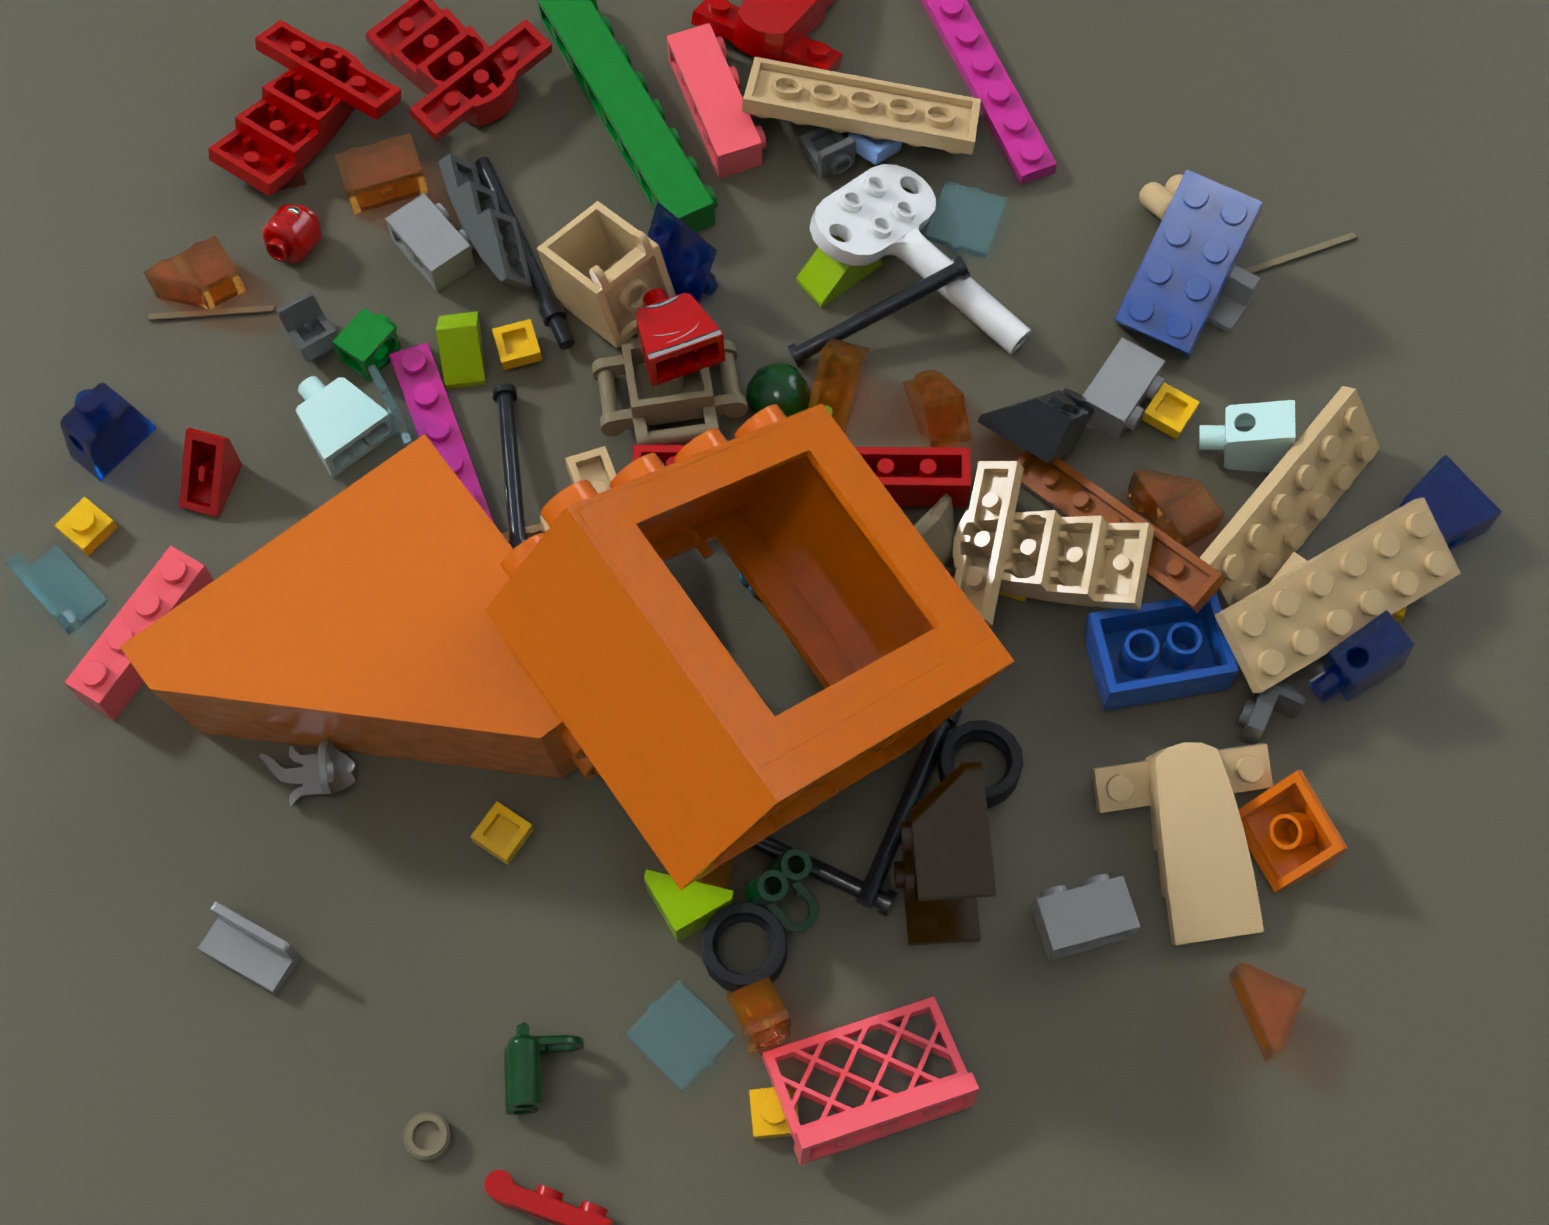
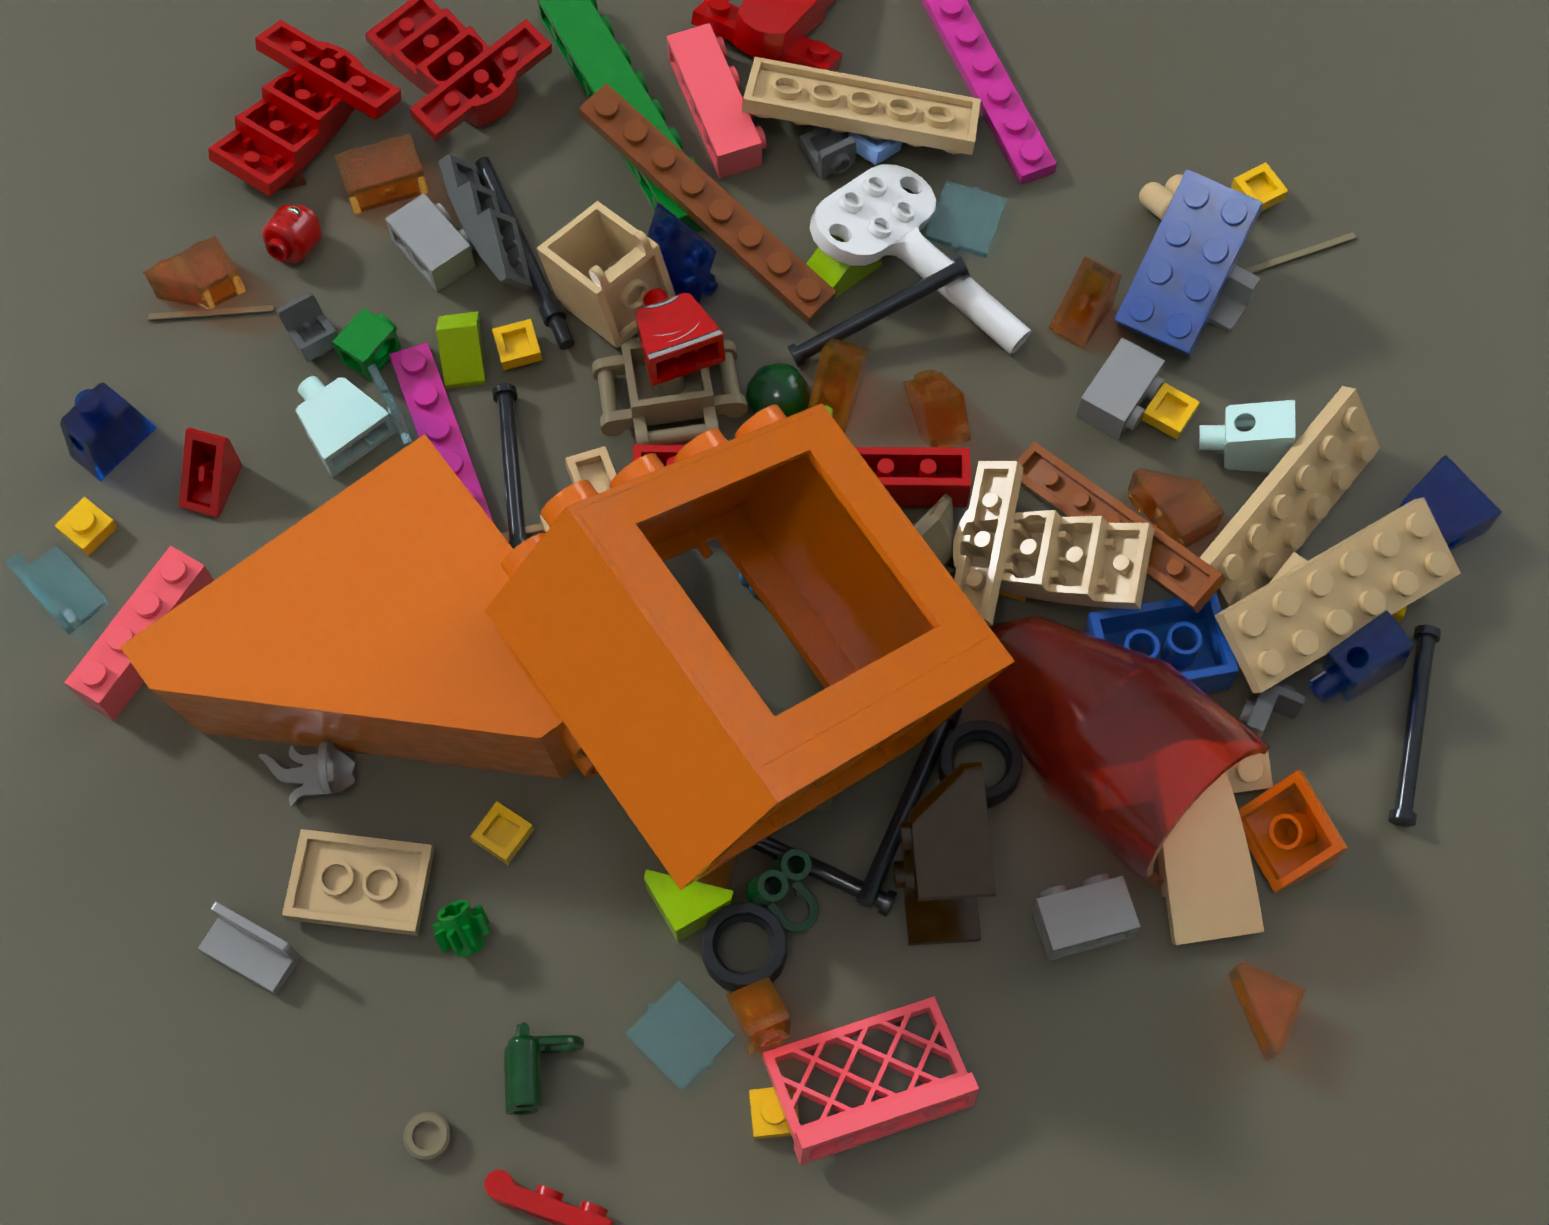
black slope [977,388,1094,463] -> none
none -> tan plate [282,829,435,936]
none -> green gear [432,900,491,957]
none -> dark orange plate [578,83,837,324]
none -> clear red windscreen [986,616,1270,887]
none -> clear orange slope [1049,256,1122,347]
none -> yellow plate [1231,162,1288,212]
none -> black bar [1388,625,1441,827]

